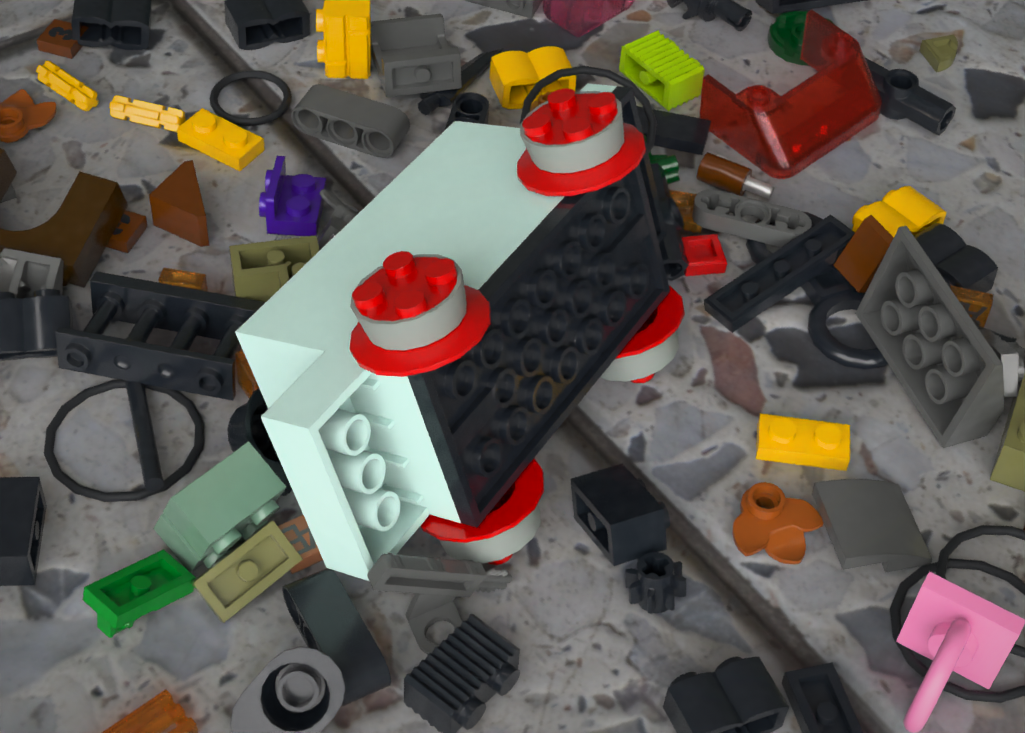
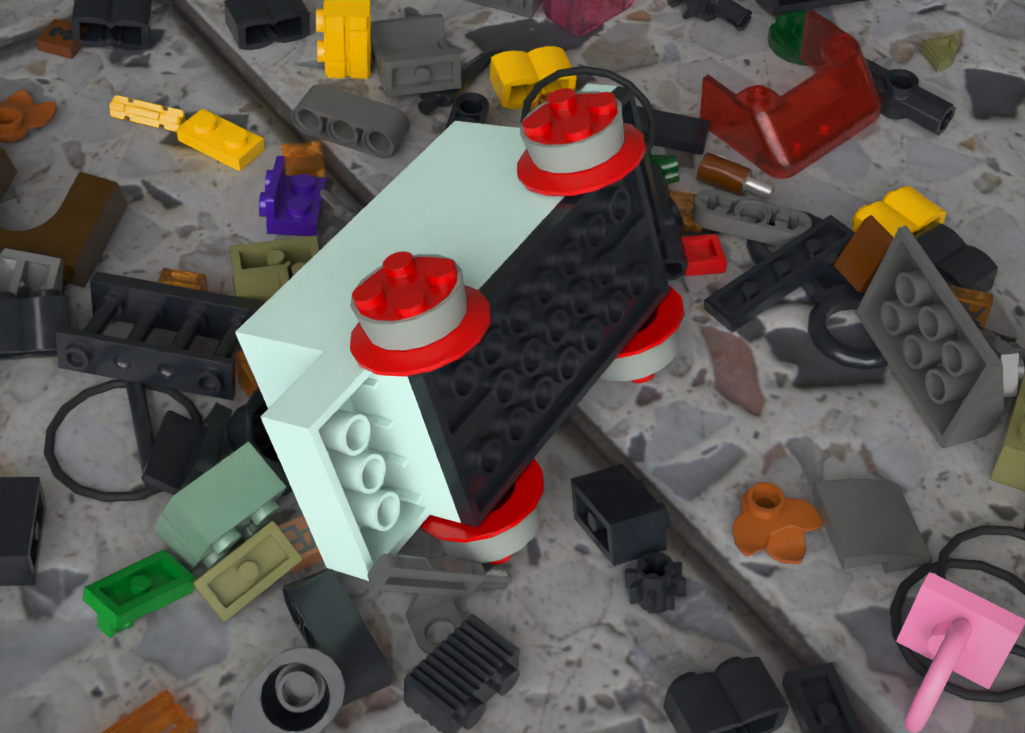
yellow axle [36,61,99,111] -> none
reddish brown tile [106,210,148,253] -> none
reddish brown slope [149,160,209,247] -> none
black tyre [210,70,292,126] -> none
lime brick [619,30,705,111] -> none
yellow plate [756,413,850,471] -> none
none -> black panel [141,402,233,495]
none -> clear orange tile [281,141,325,178]

